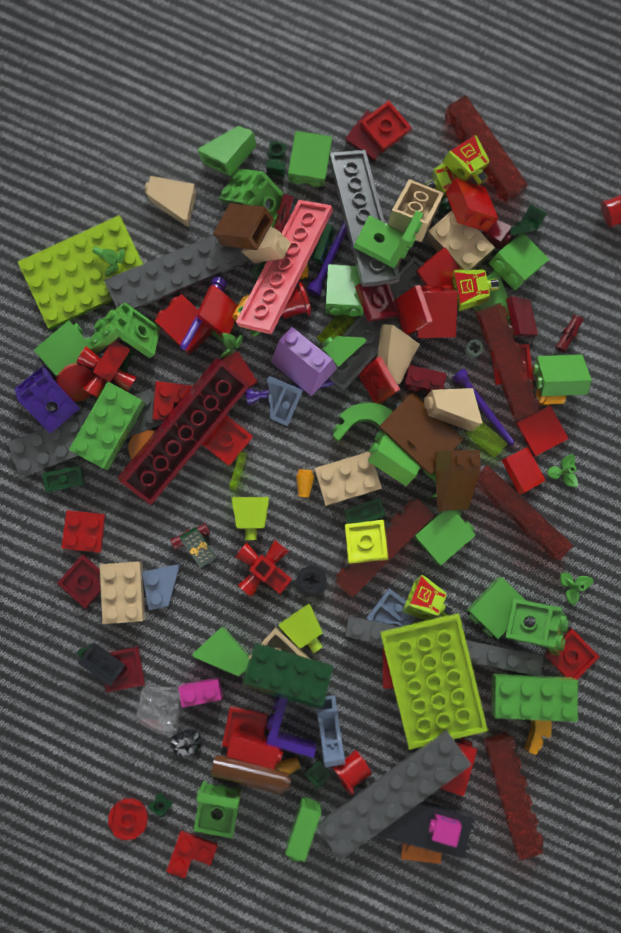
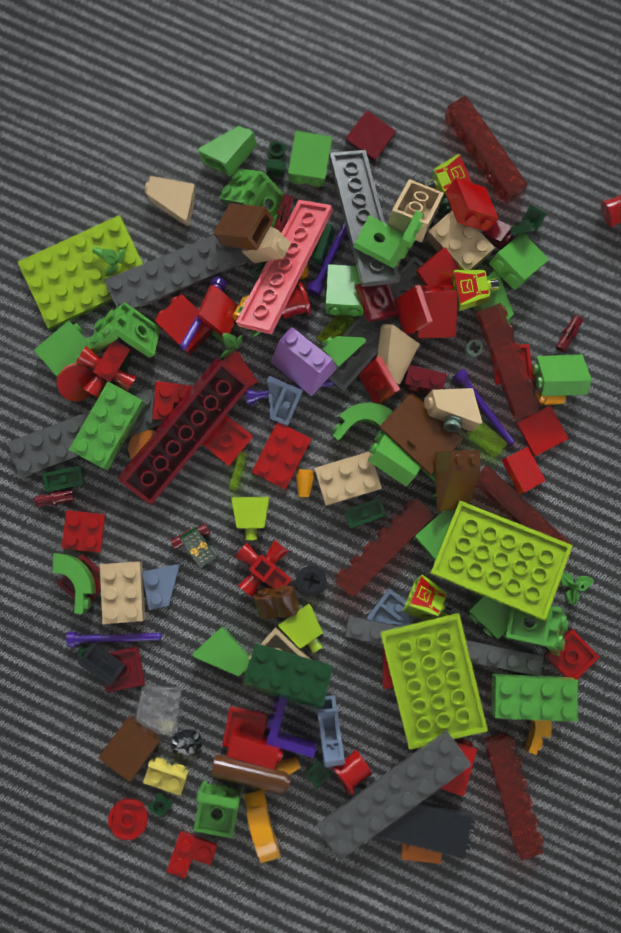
dark purple bracket [14,365,80,433] -> none
dark pink brick [179,677,223,708] -> none
bright green brick [285,796,321,862] -> none
neon yellow tile [345,520,388,564] -> none
red tile [360,101,412,152] -> none
dark pink brick [428,814,461,847] -> none
lime torso [443,135,489,185] -> none
dark red tile [506,296,538,337] -> none
bright green plant [547,454,578,487] -> none
none -> dark red axle [34,489,75,507]
none -> bright green arch [53,553,96,614]
none -> dark purple piece [66,631,162,648]
none -> reddish brown brick [98,715,162,782]
none -> light yellow bracket [143,757,189,796]
none -> light orange arch [244,790,281,863]
none -> red plate [252,422,311,490]
none -> reddish brown brick [254,585,299,619]
none -> lime plate [430,501,573,620]
none -> sand green bush [443,415,462,433]

